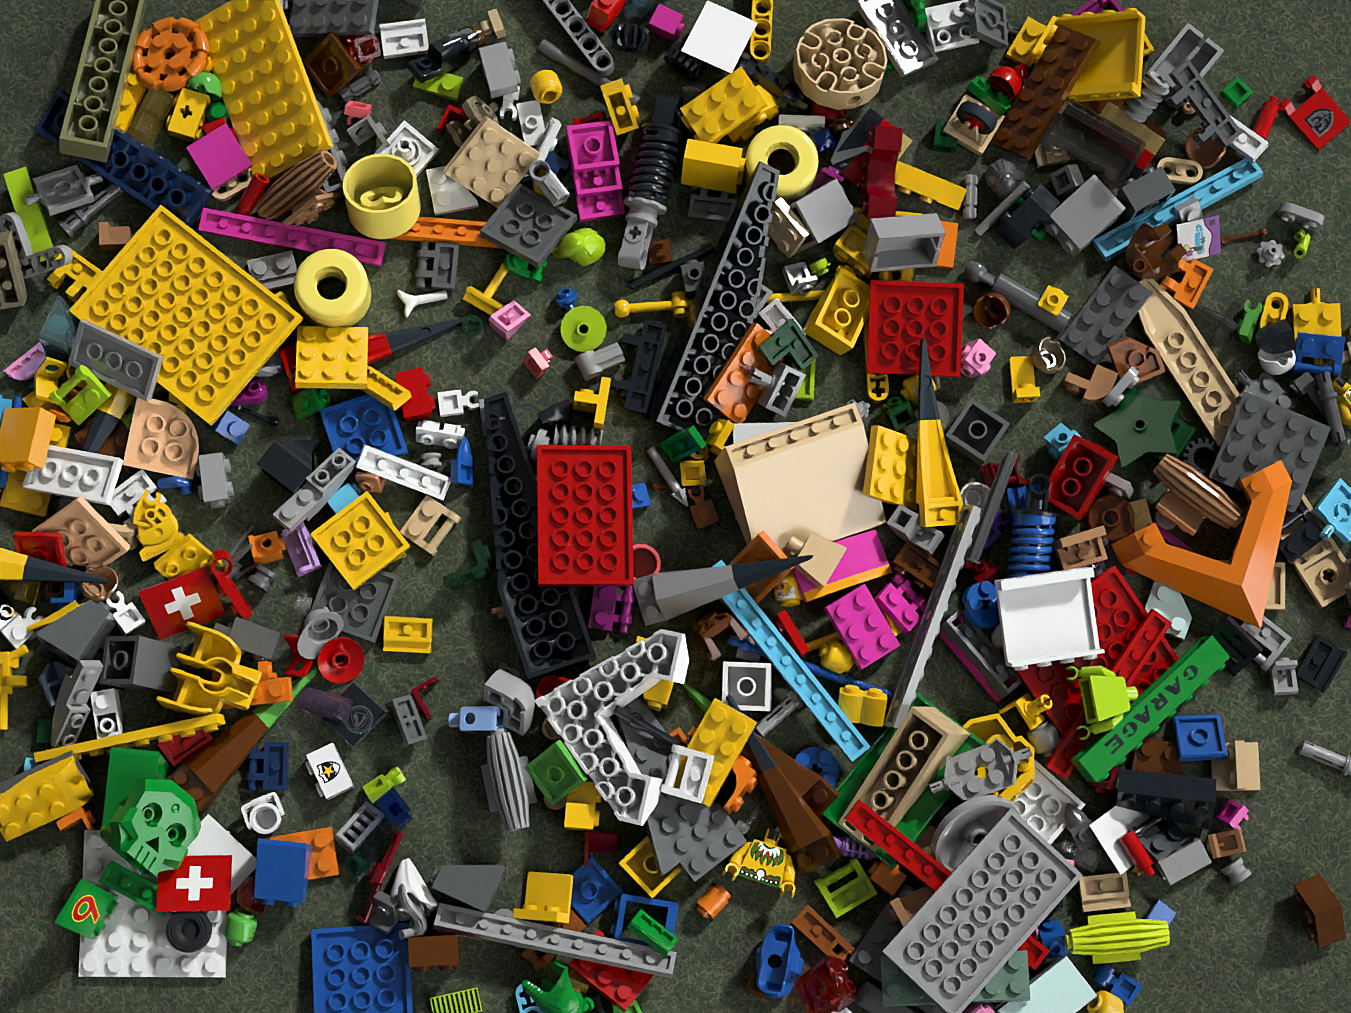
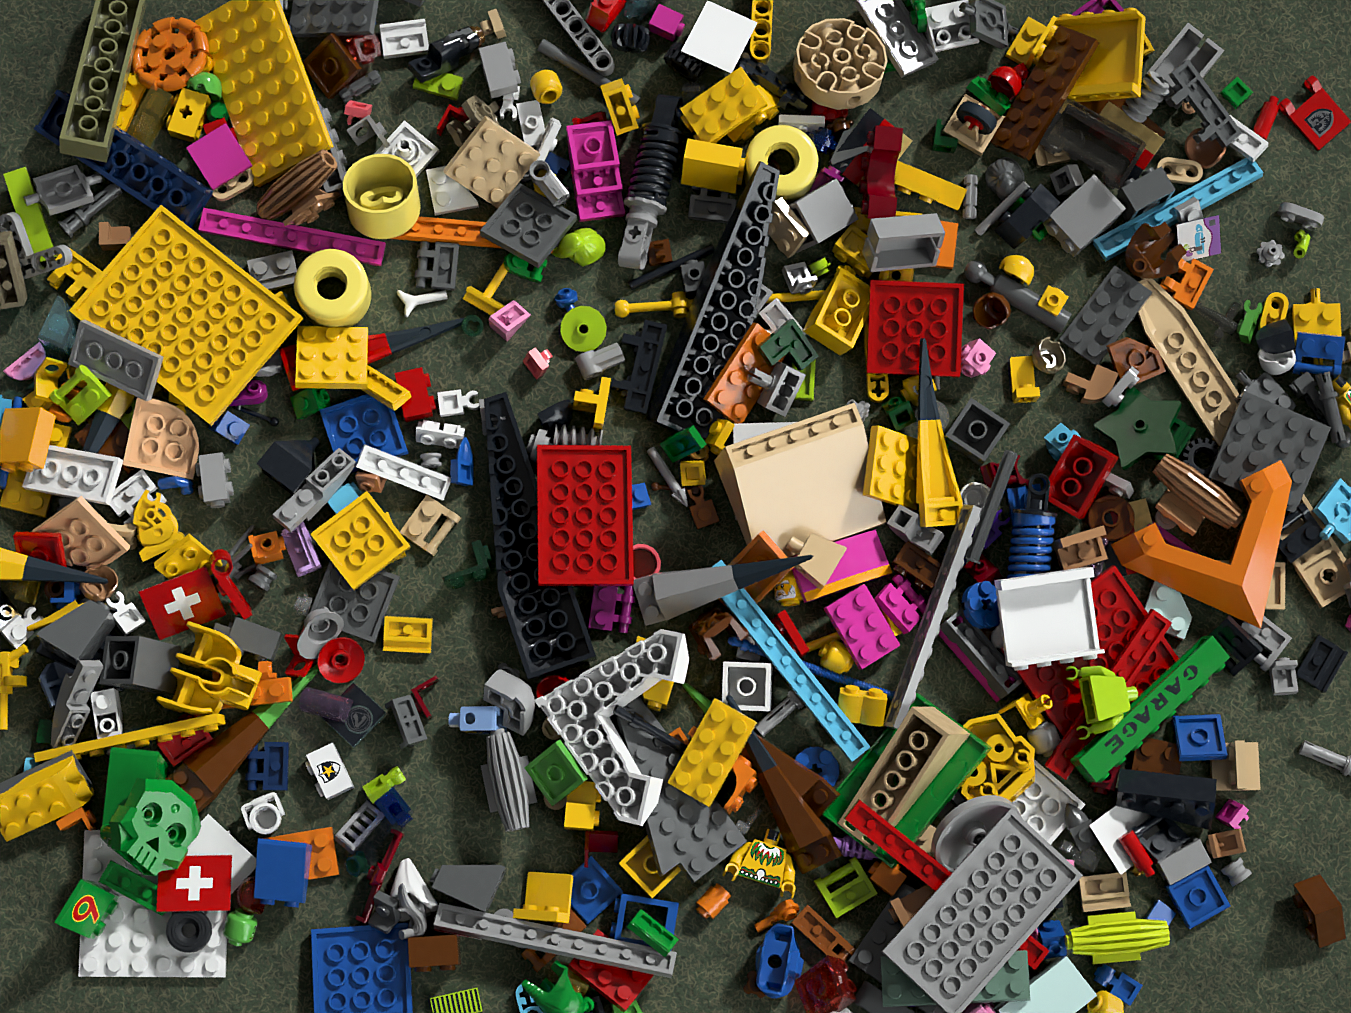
red cylinder [237,173,270,215] -> none
white plate [660,744,715,803] -> none
light grey plate [929,737,1033,802] -> none
reddish brown hinge [1220,228,1267,245] -> none
none -> orange plate [754,899,800,933]
none -> yellow hair [999,255,1034,286]
none -> blue plate [1164,865,1230,929]

